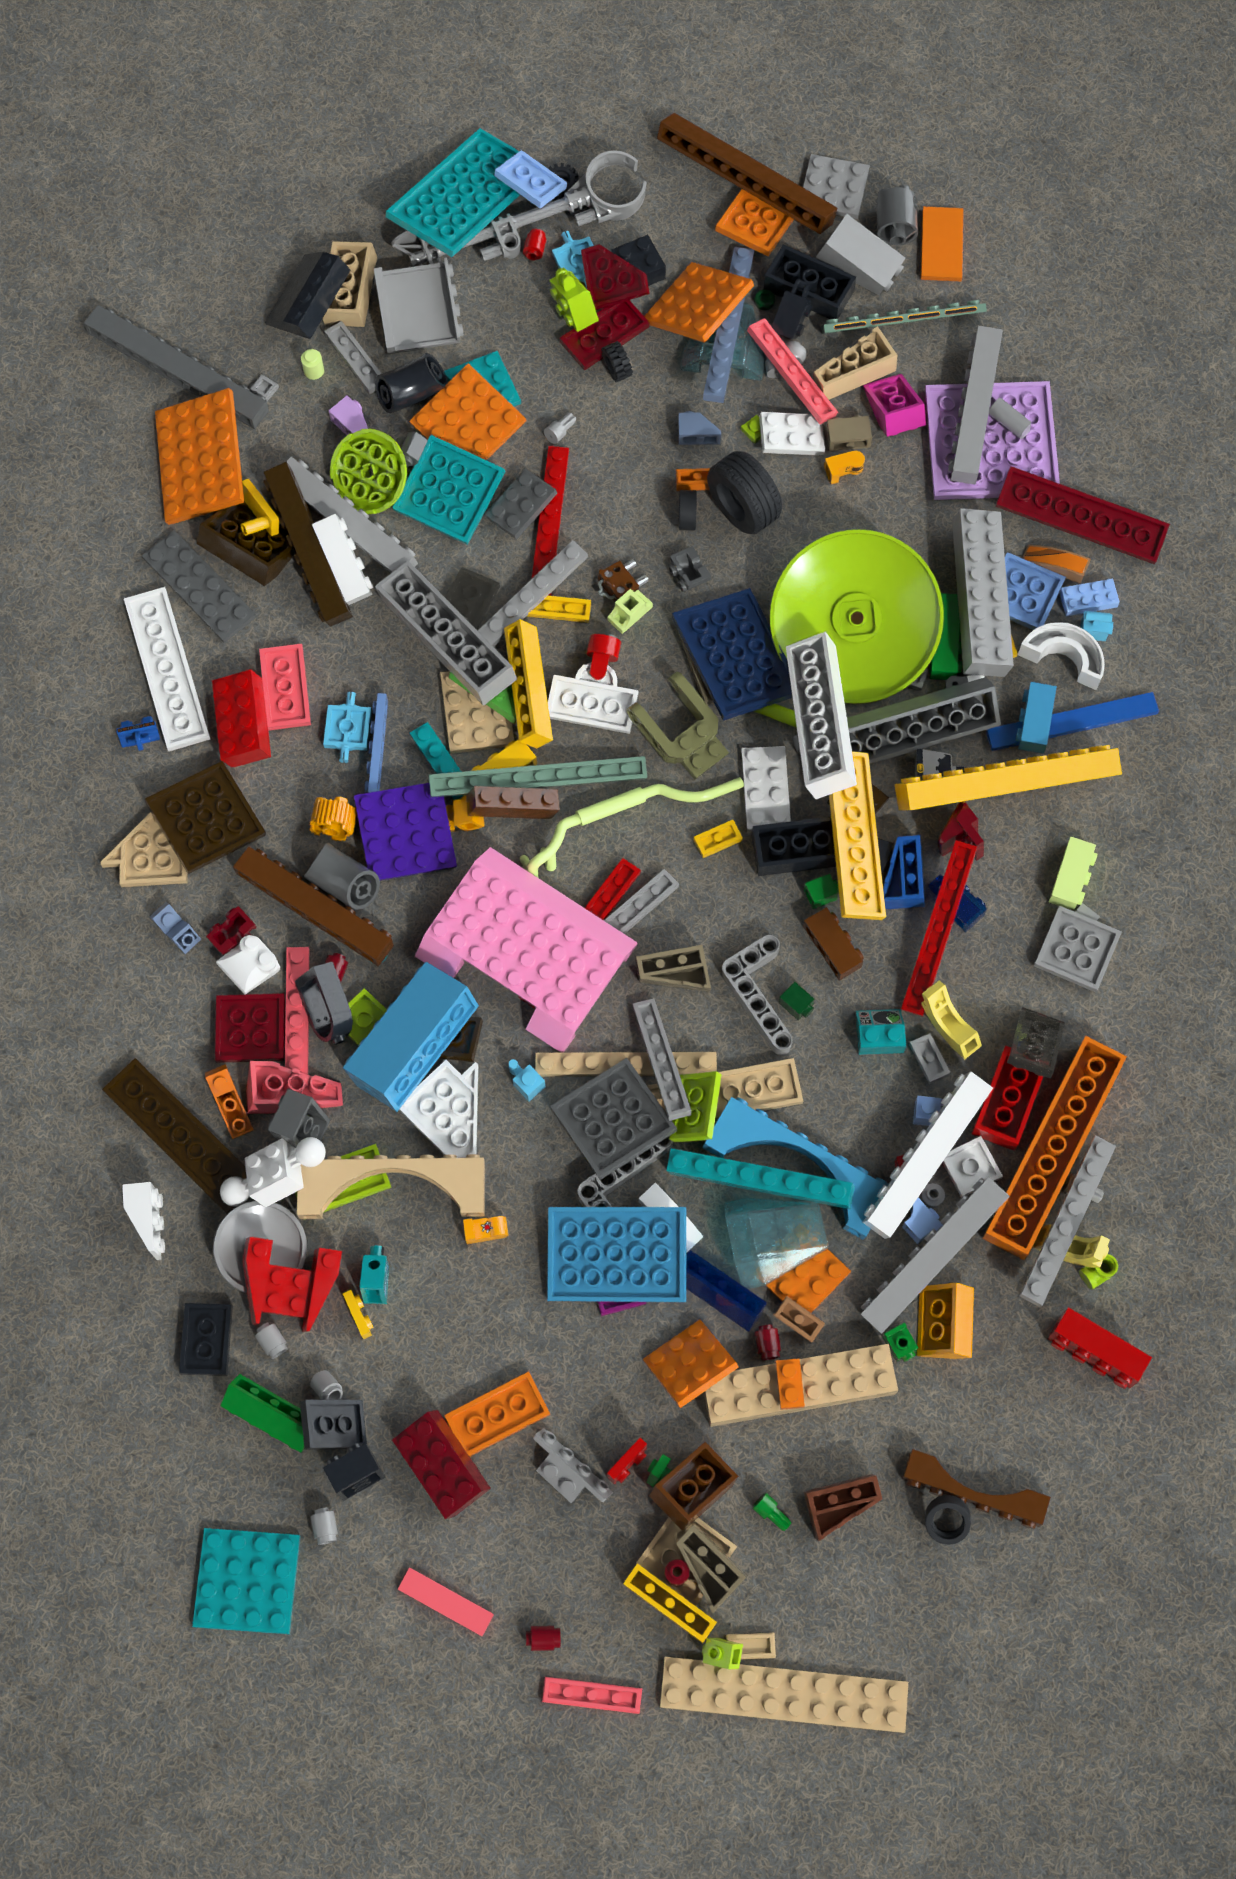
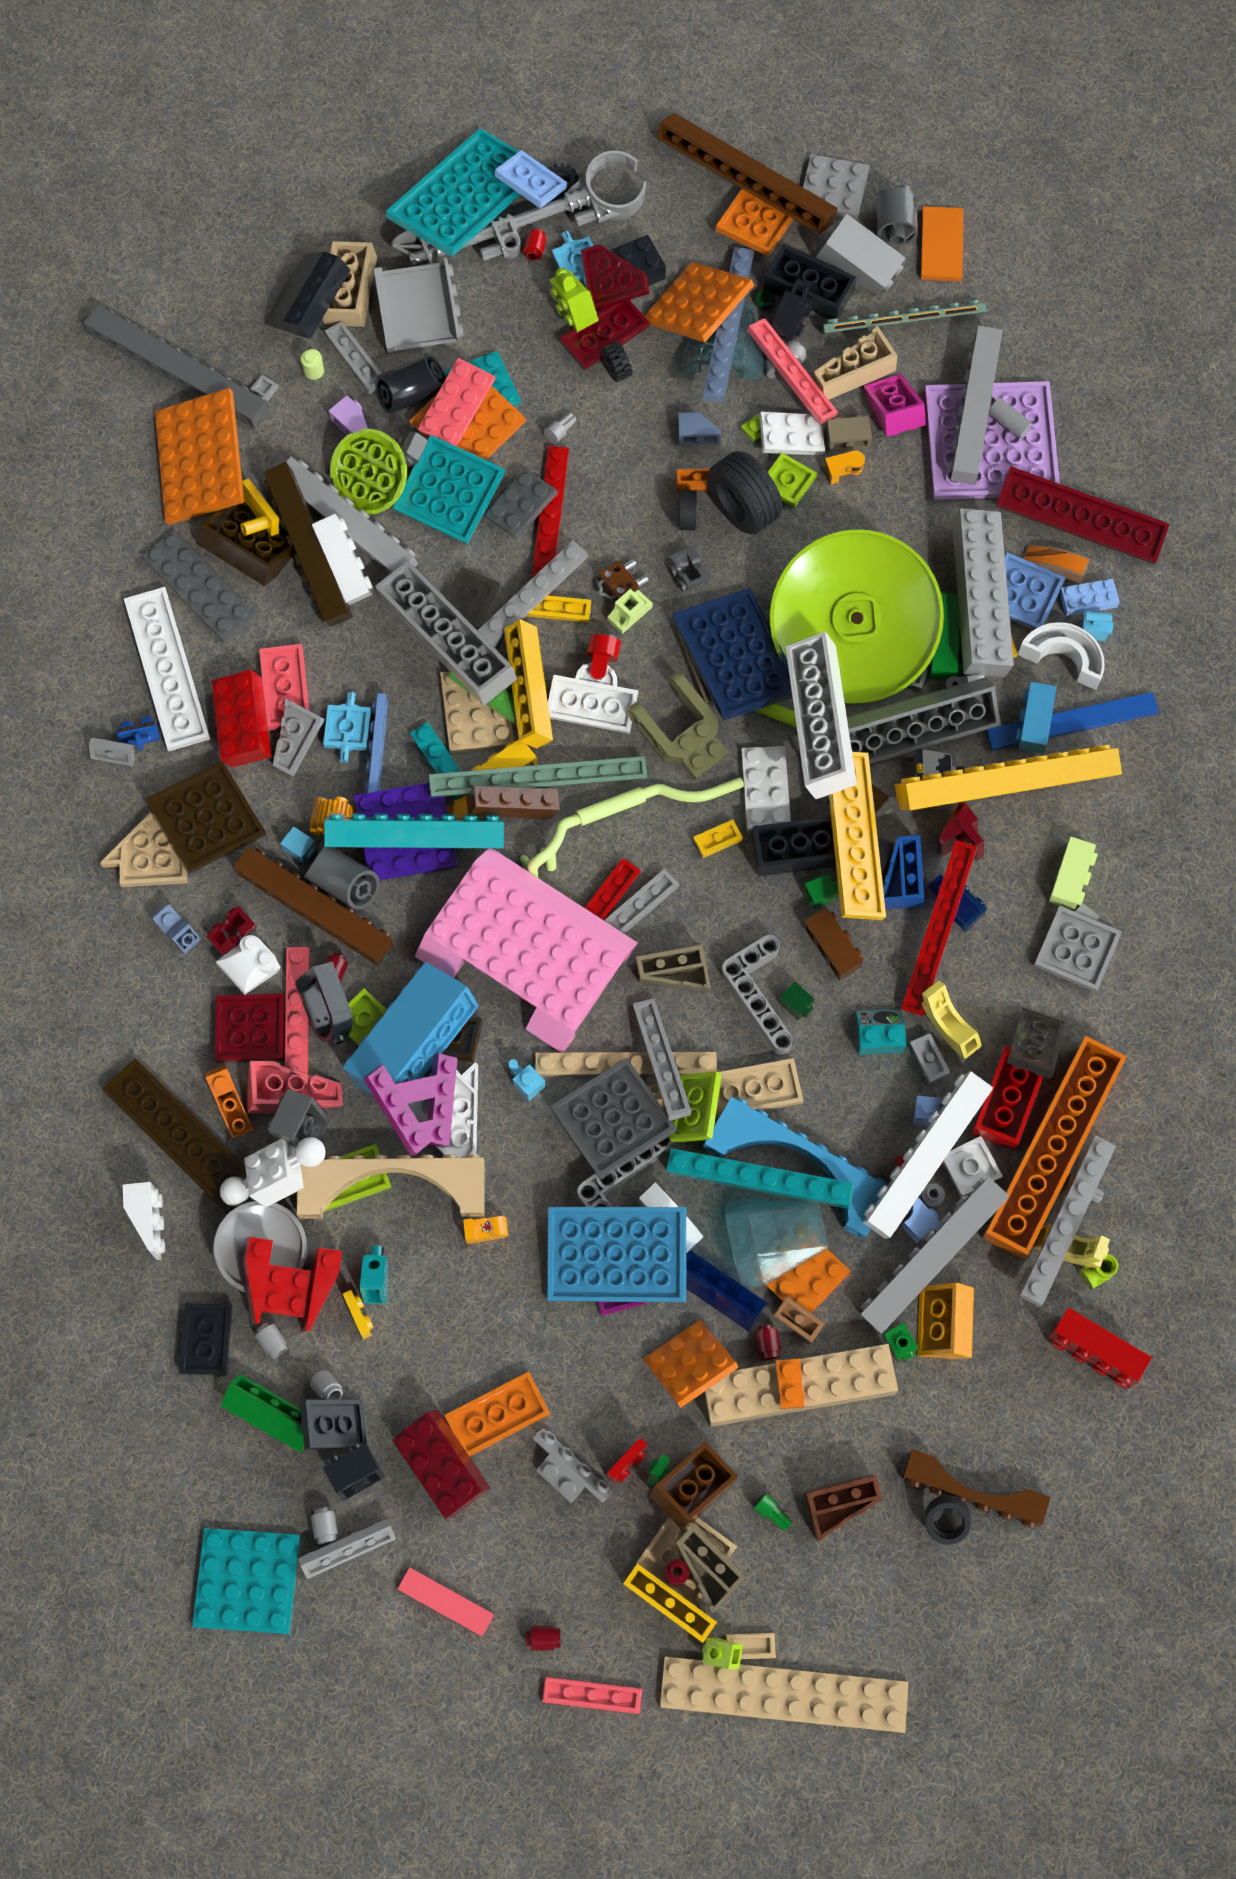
none -> light grey plate [89,738,135,766]
none -> light grey wing [273,699,325,777]
none -> medium azure brick [280,827,317,864]
none -> light grey plate [298,1519,396,1579]
none -> teal brick [324,813,504,848]
none -> plate [363,1053,457,1156]
none -> coral plate [418,358,495,447]
none -> lime plate [768,453,817,508]

